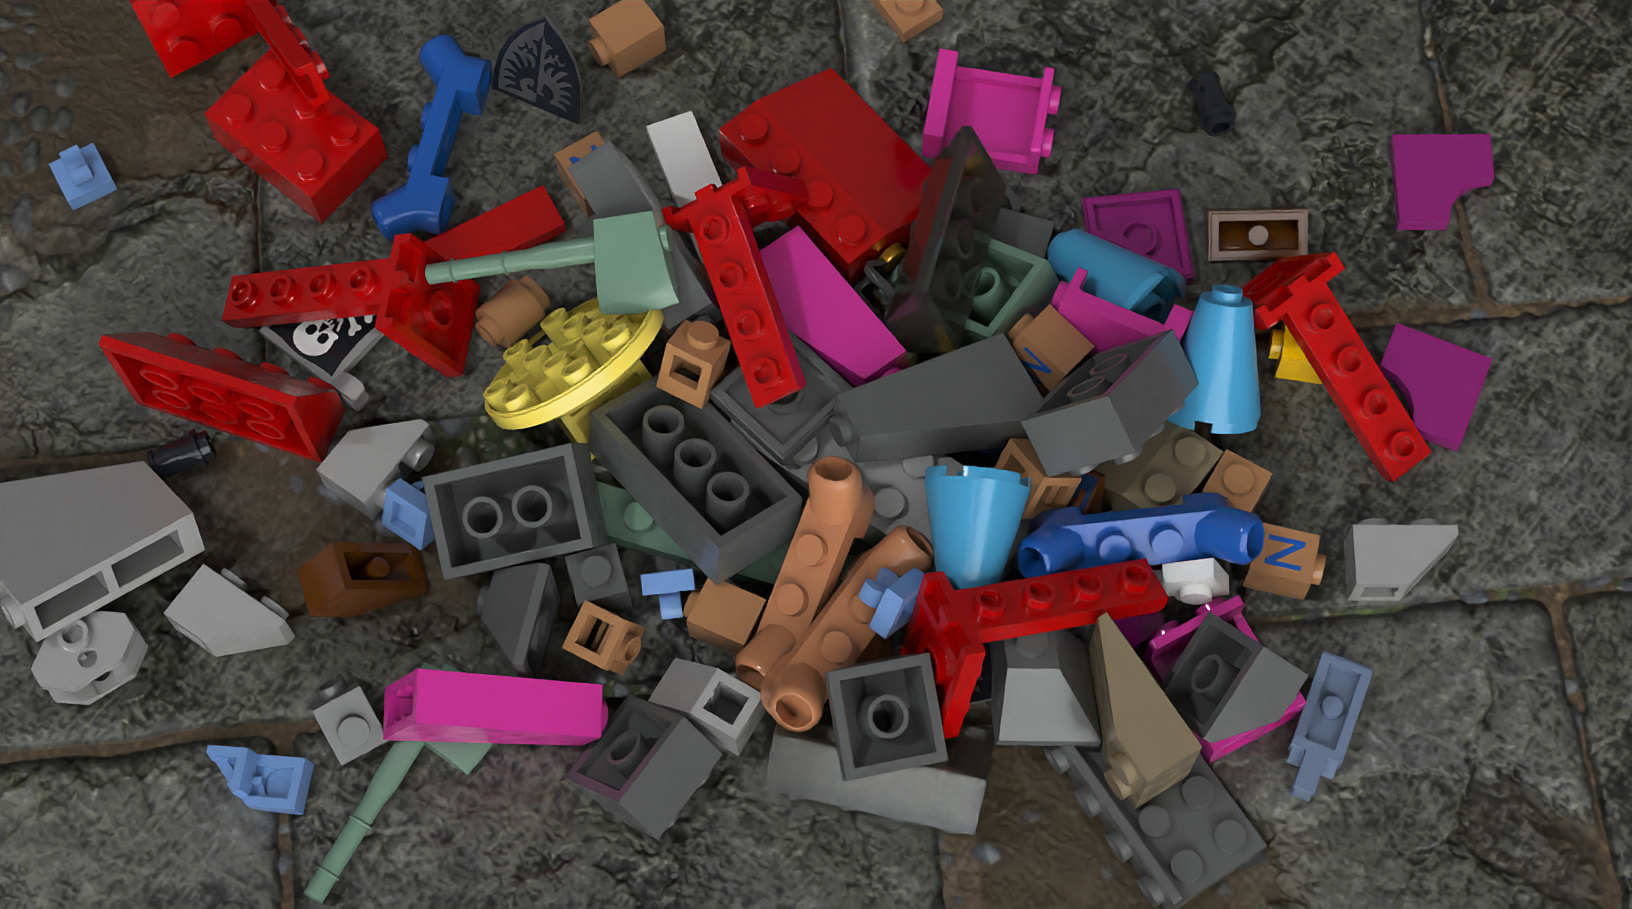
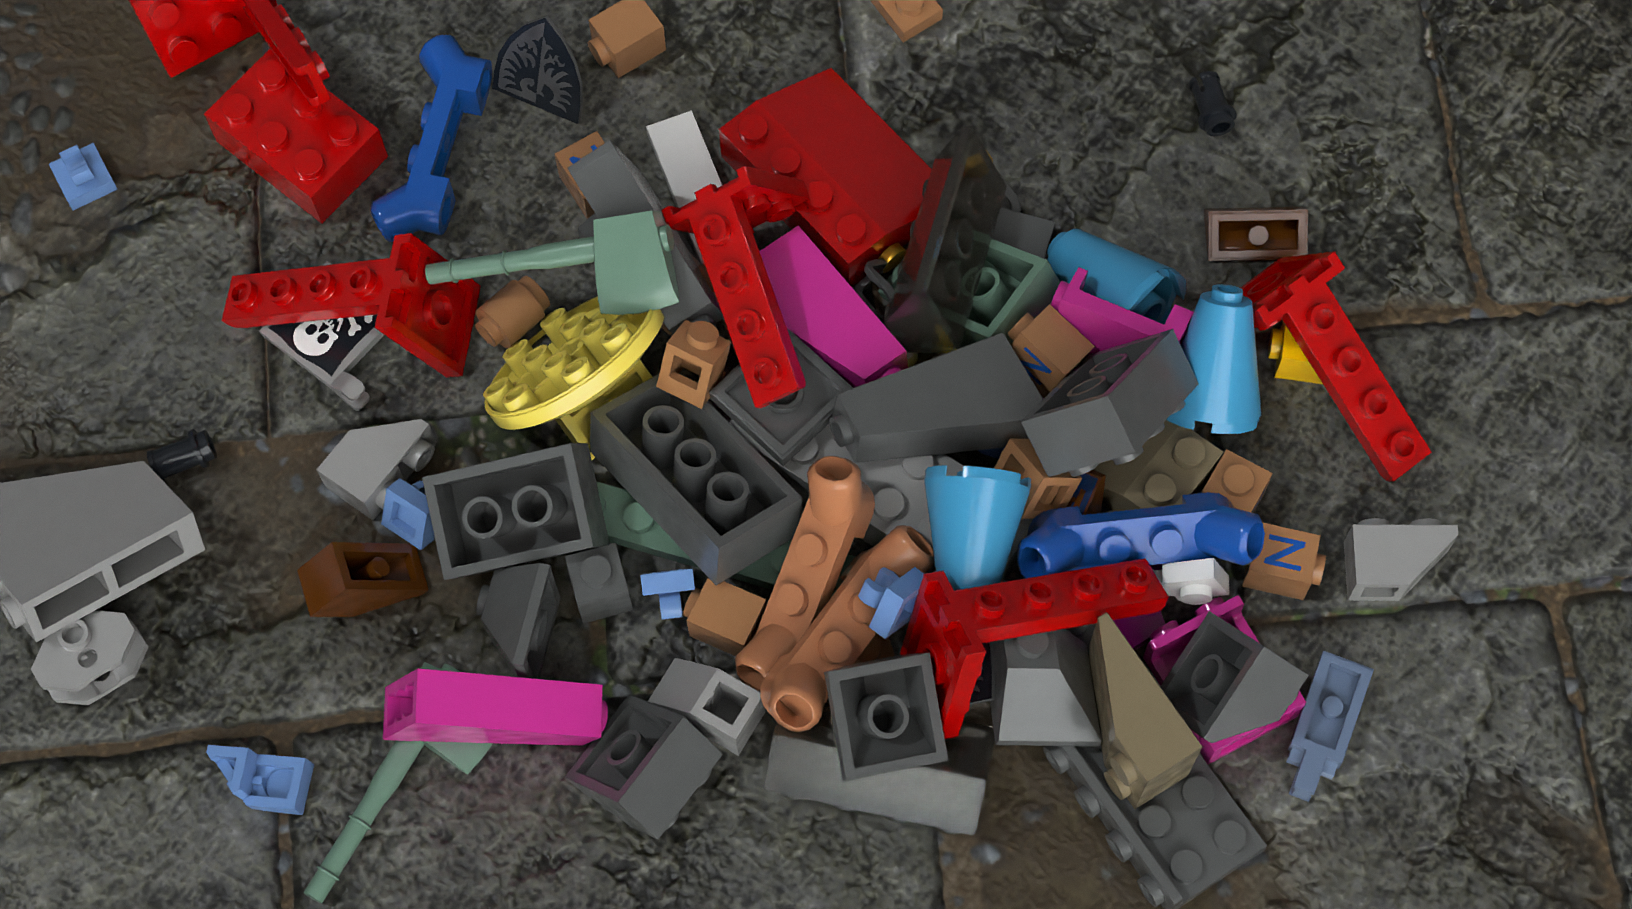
red slope [98,332,345,463] -> none
light grey slope [164,564,295,657] -> none
bracket [309,676,389,766] -> none
red tile [424,185,566,261] -> none
medium nougat brick [562,600,646,675] -> none
dark pink panel [922,48,1062,175] -> none
magenta tile [1081,188,1195,285] -> none
magenta tile [1379,323,1492,452] -> none
magenta tile [1389,134,1495,230] -> none

